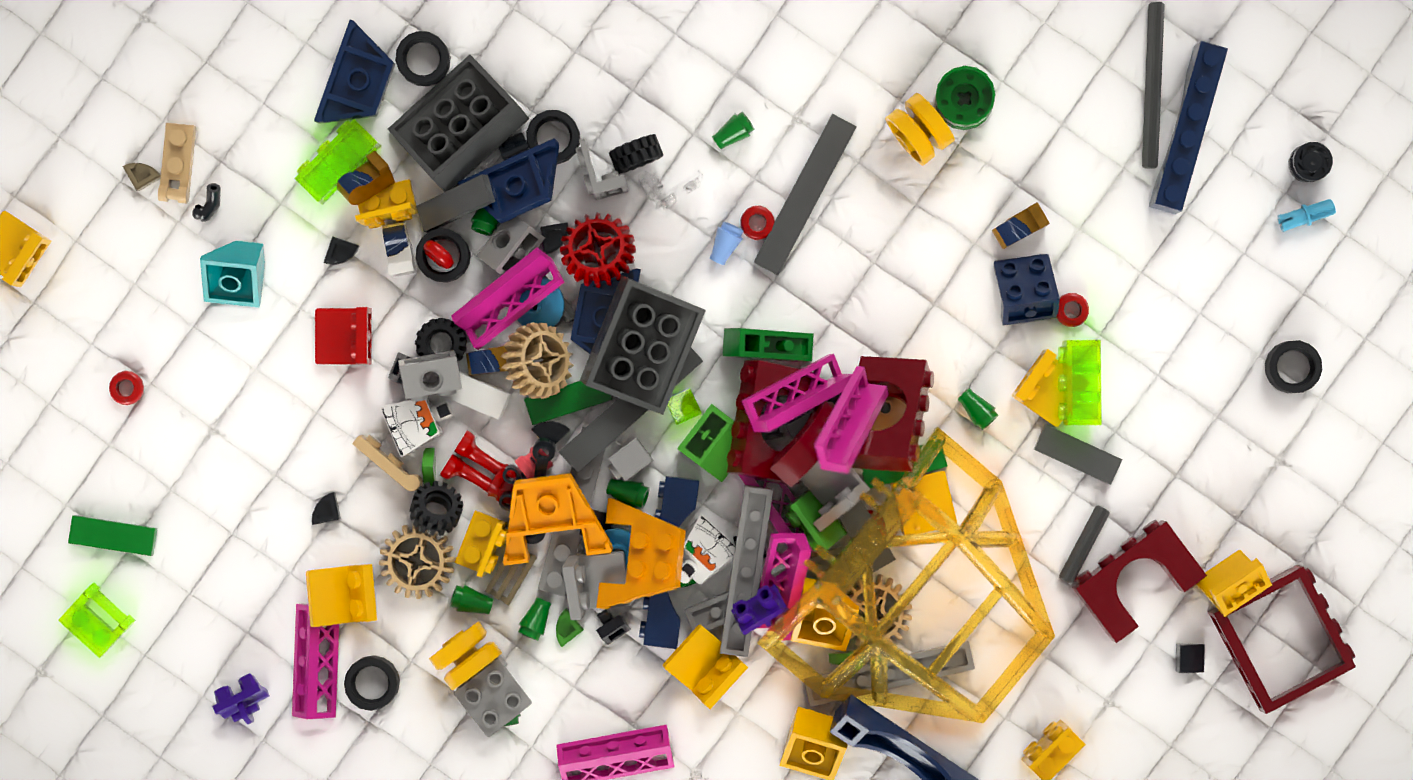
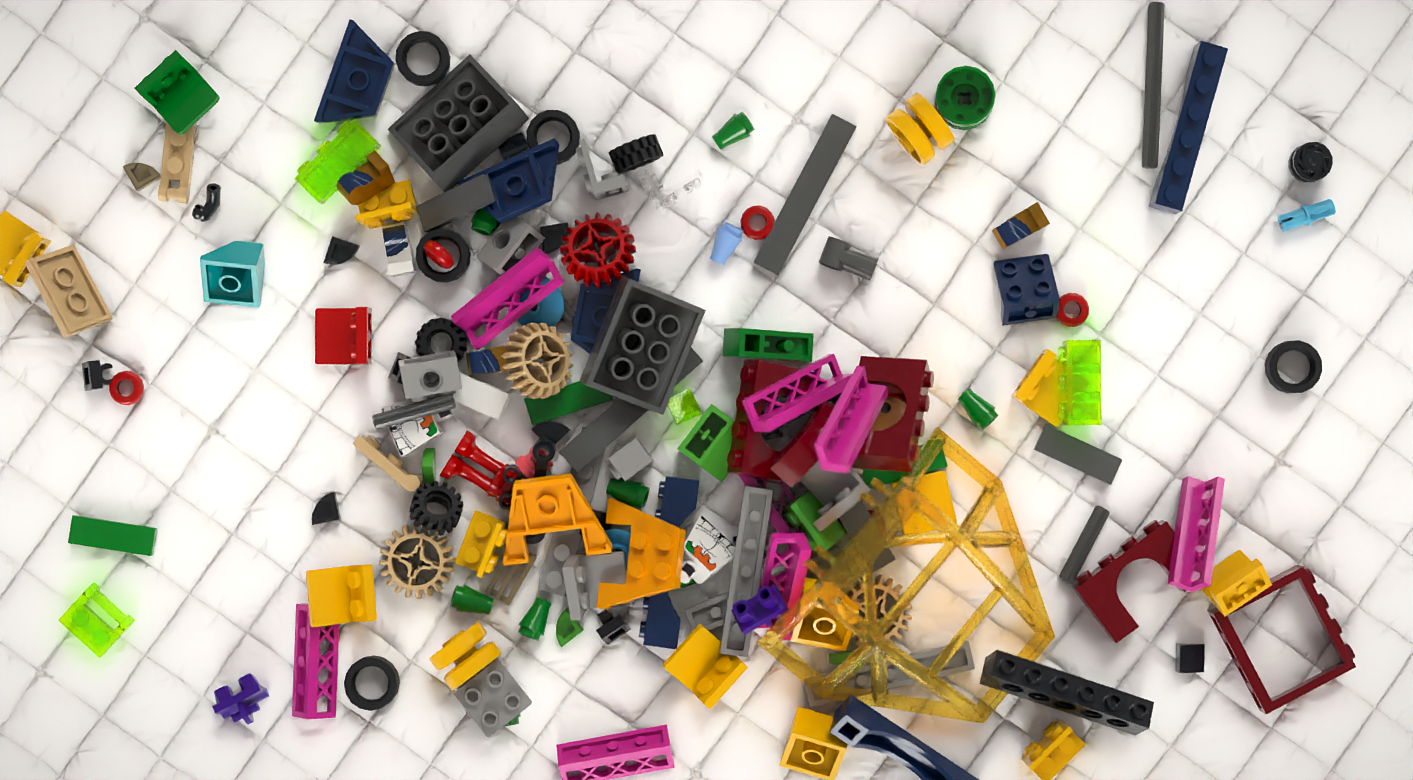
none -> tan tile [25,245,113,338]
none -> black tile [82,360,113,391]
none -> green bracket [134,50,220,135]
none -> dark grey axle [372,394,456,429]
none -> dark grey piece [818,236,879,281]
none -> black brick [979,649,1154,736]
none -> dark pink fence [1168,476,1225,592]

